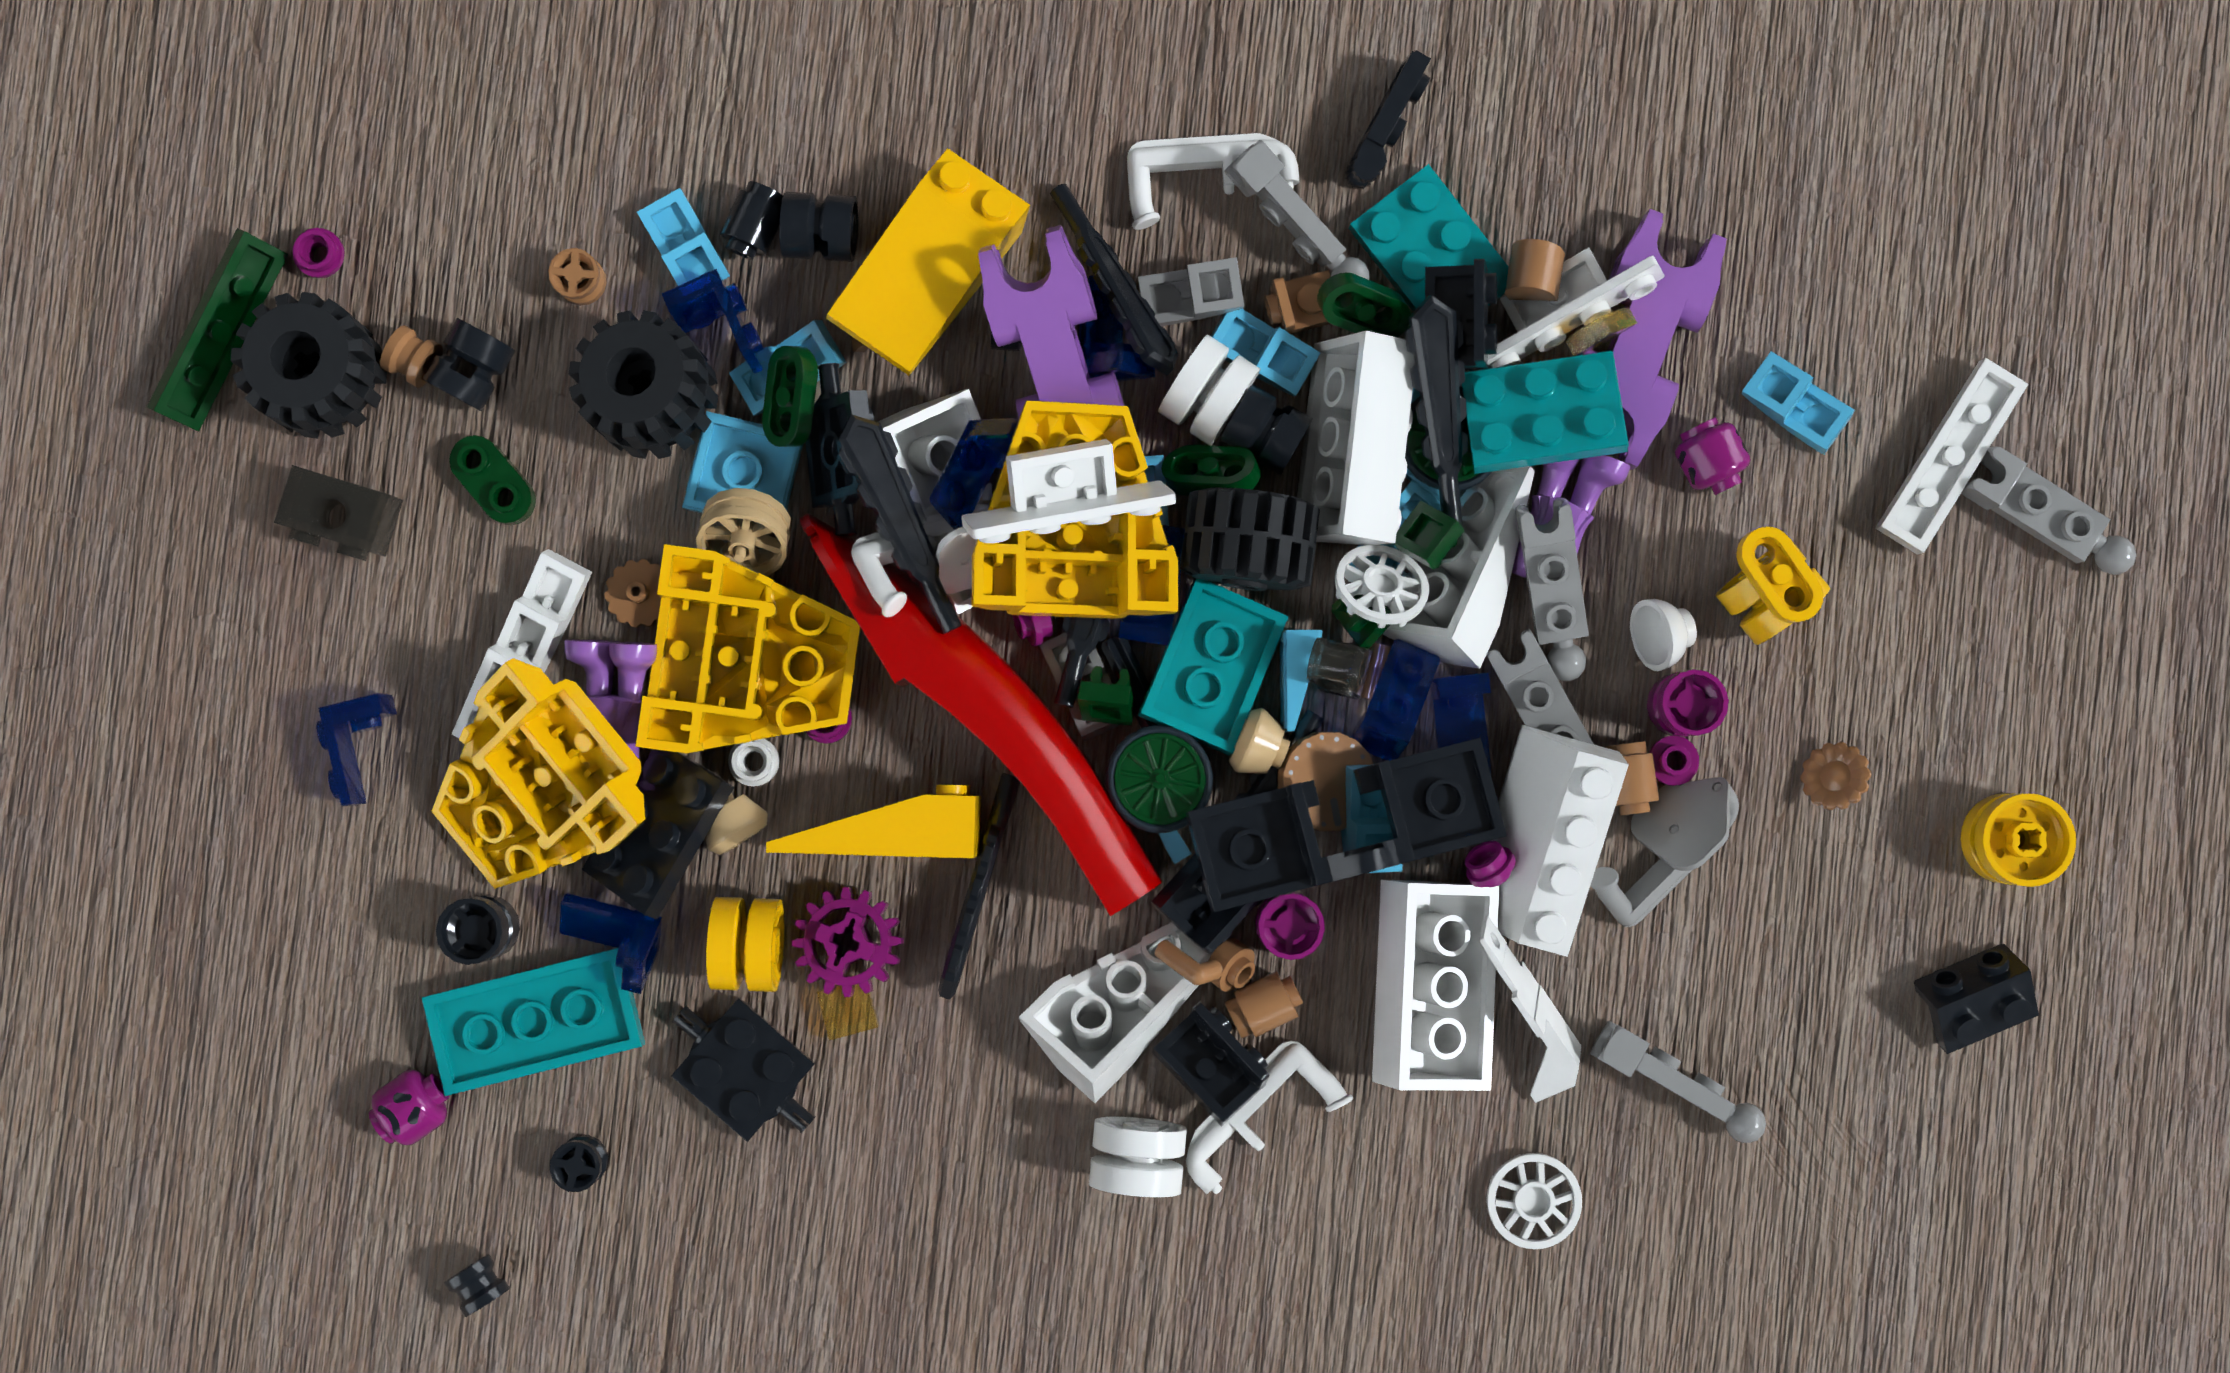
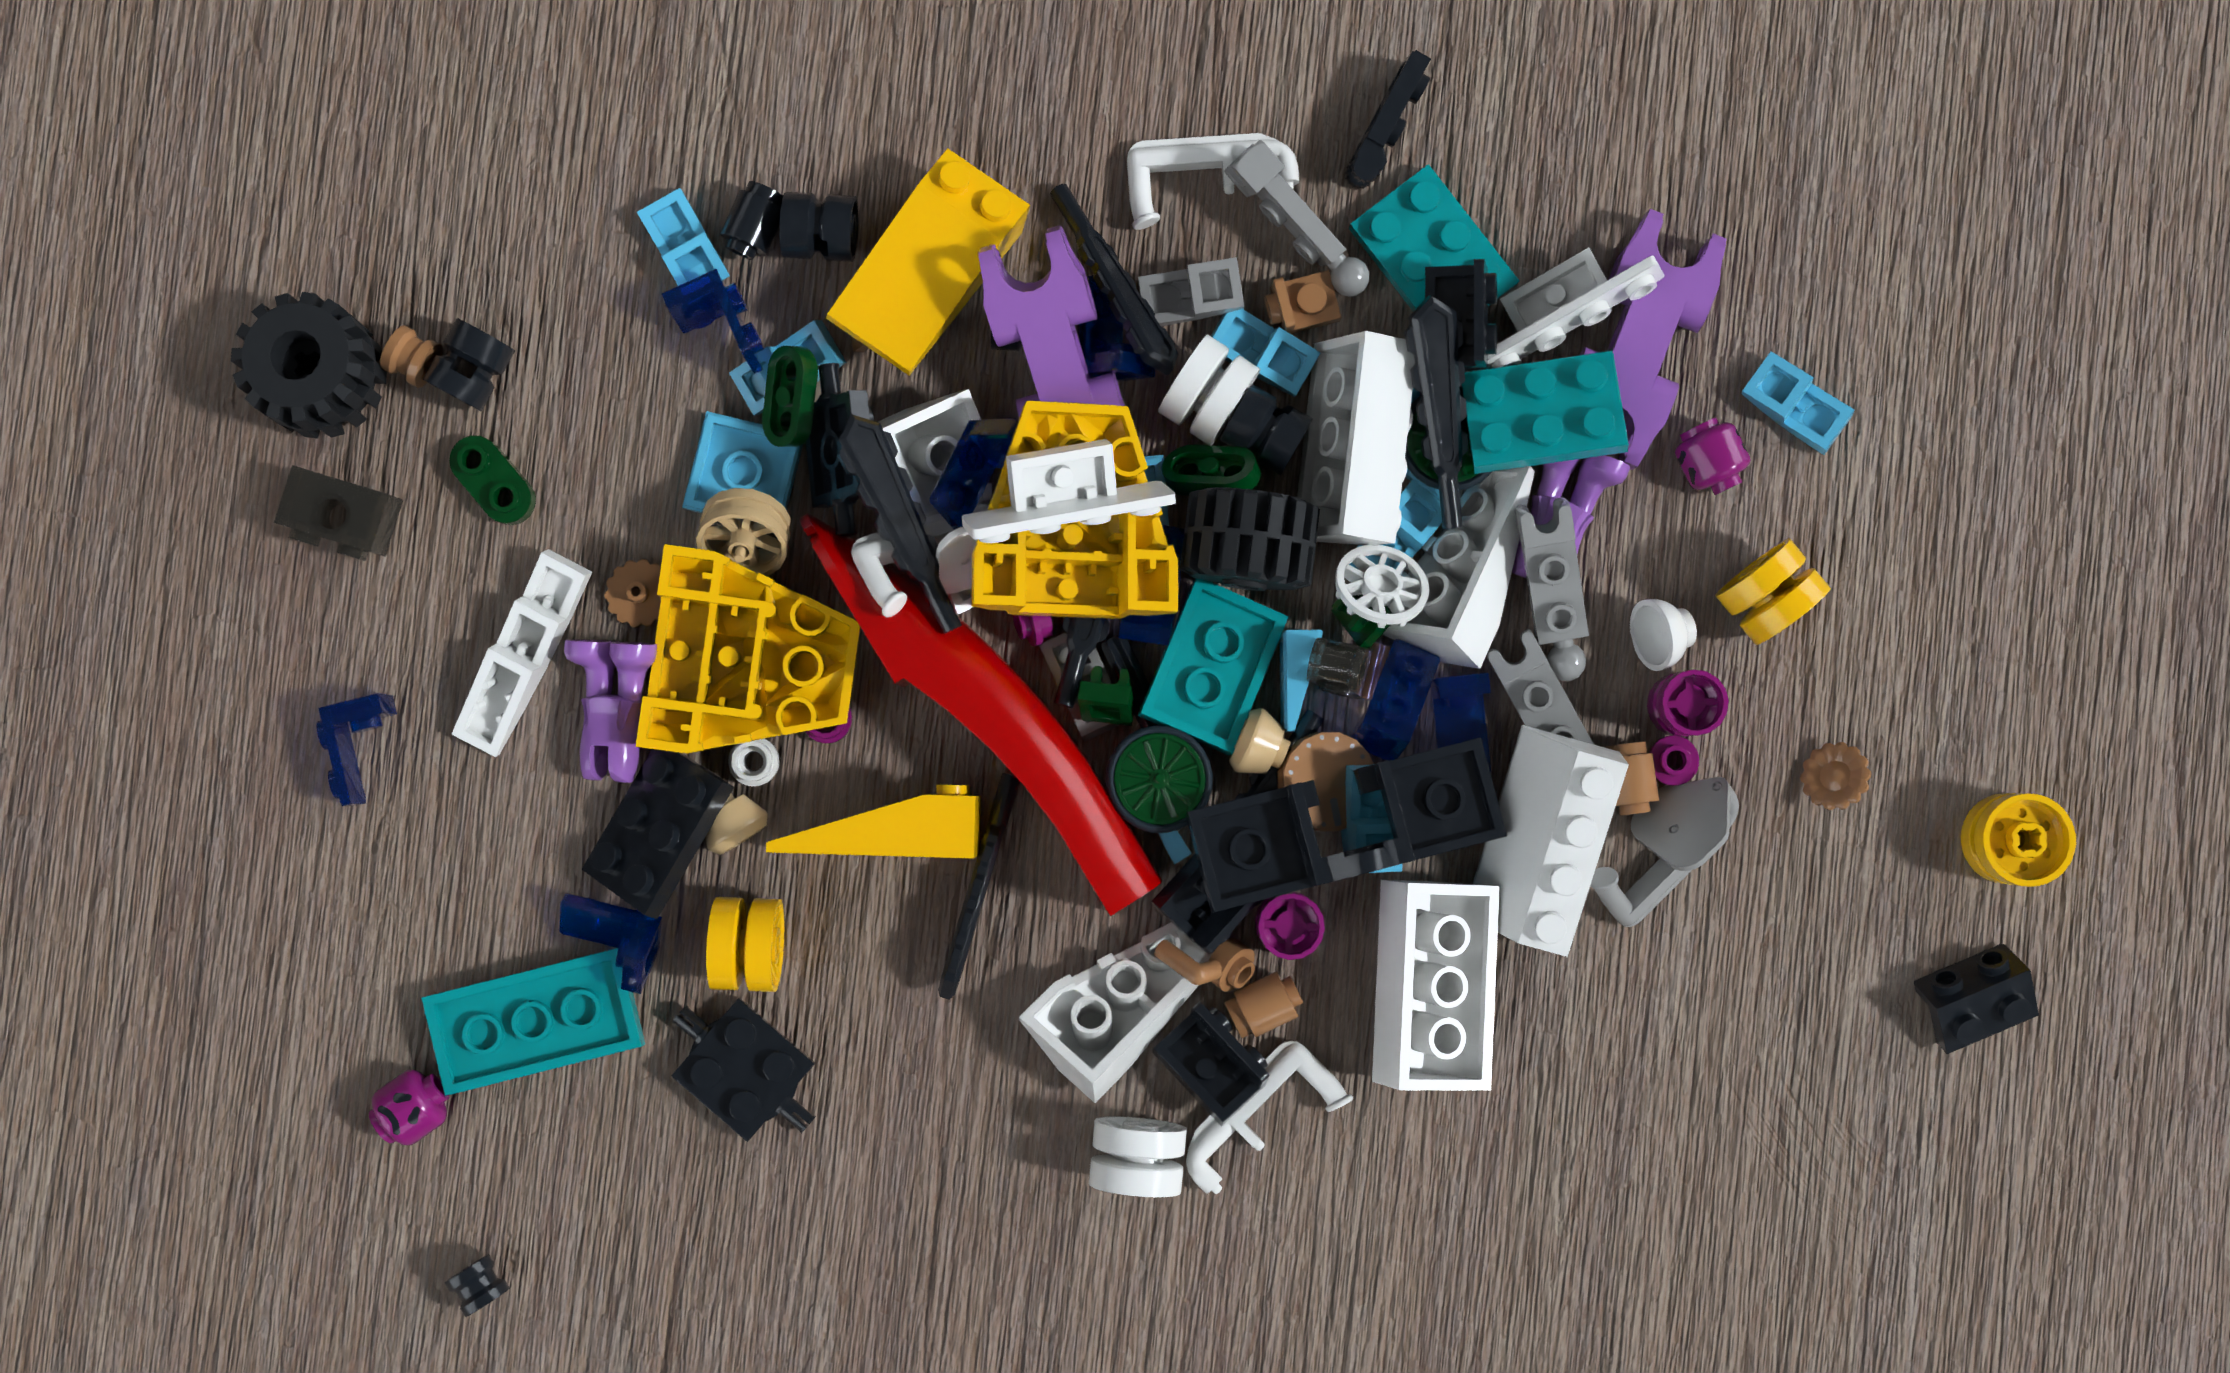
dark green plate [147,228,288,432] -> none
magenta plate [293,228,345,278] -> none
yellow wedge [431,658,645,889] -> none
black wheel [436,895,520,965] -> none
medium nougat wheel [548,248,607,305] -> none
black wheel [550,1135,609,1192] -> none
black wheel [568,310,719,459] -> none
magenta gear [792,887,904,997] -> none
clear yellow tile [817,984,879,1041] -> none
dark green plate [1317,272,1411,337] -> none
dark green tile [1393,501,1464,570] -> none
magenta plate [1465,841,1516,888] -> none
white piece [1479,915,1581,1103] -> none
white wheel [1486,1153,1582,1249] -> none
medium nougat brick [1505,239,1565,301] -> none
clear yellow tile [1566,307,1638,356] -> none
light grey plate [1590,1021,1766,1143] -> none
yellow plate [1736,527,1824,623] -> none
white plate [1875,358,2028,555] -> none
light grey plate [1961,446,2137,575] -> none

